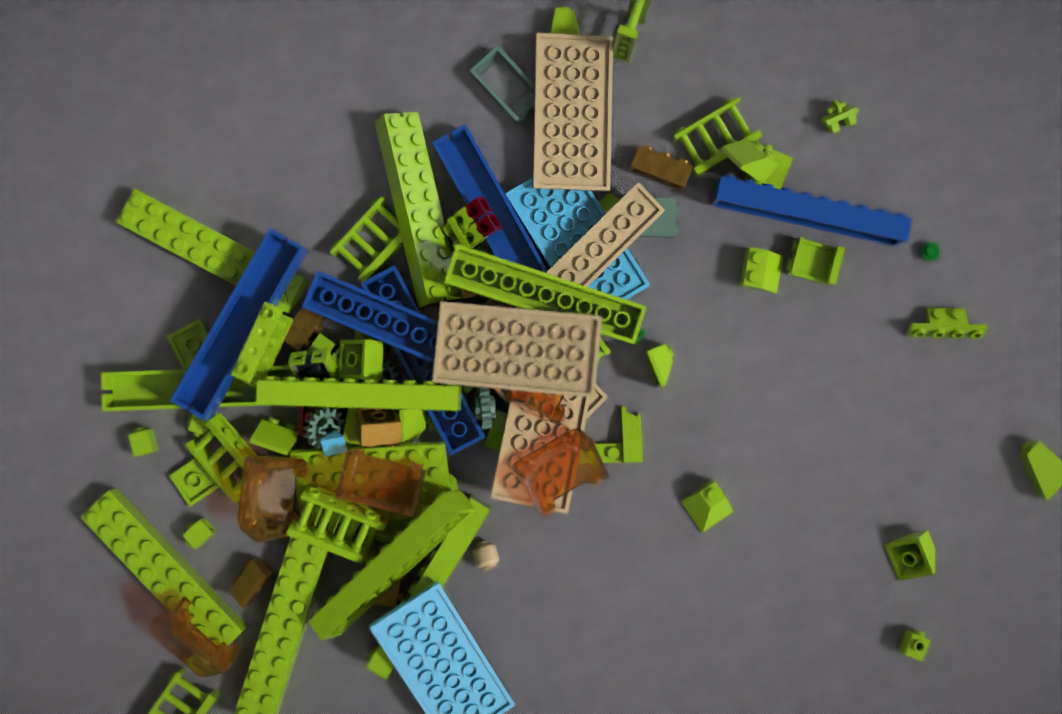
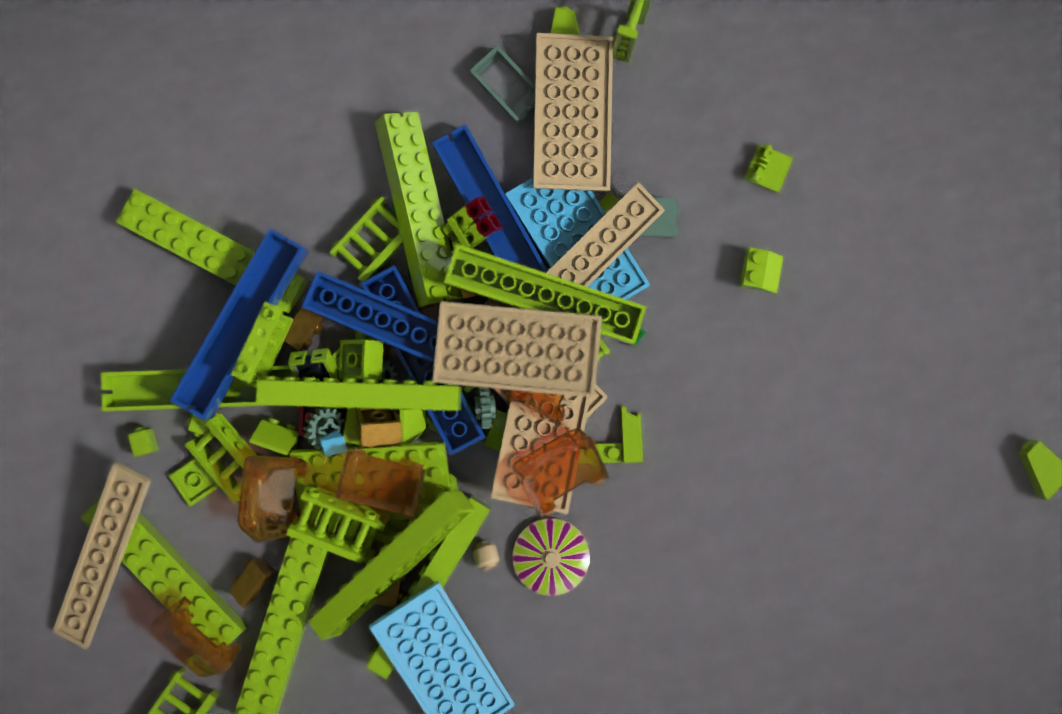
lime tile [167,318,209,369] -> none
lime brick [182,517,218,550] -> none
lime brick [306,333,338,355] -> none
pearl gold brick [629,145,693,190] -> none
lime slope [643,344,674,388] -> none
lime fence [672,97,763,178] -> none
lime slope [680,479,734,533] -> none
blue piece [710,175,913,247] -> none
lime slope [721,139,779,183] -> none
lime panel [786,236,845,286] -> none
lime hips [819,99,859,134] -> none
lime slope [884,530,935,581] -> none
lime brick [898,629,931,662] -> none
lime bracket [906,308,988,339] -> none
green plate [920,242,940,261] -> none
none -> tan plate [52,462,151,649]
none -> dish [513,518,589,596]

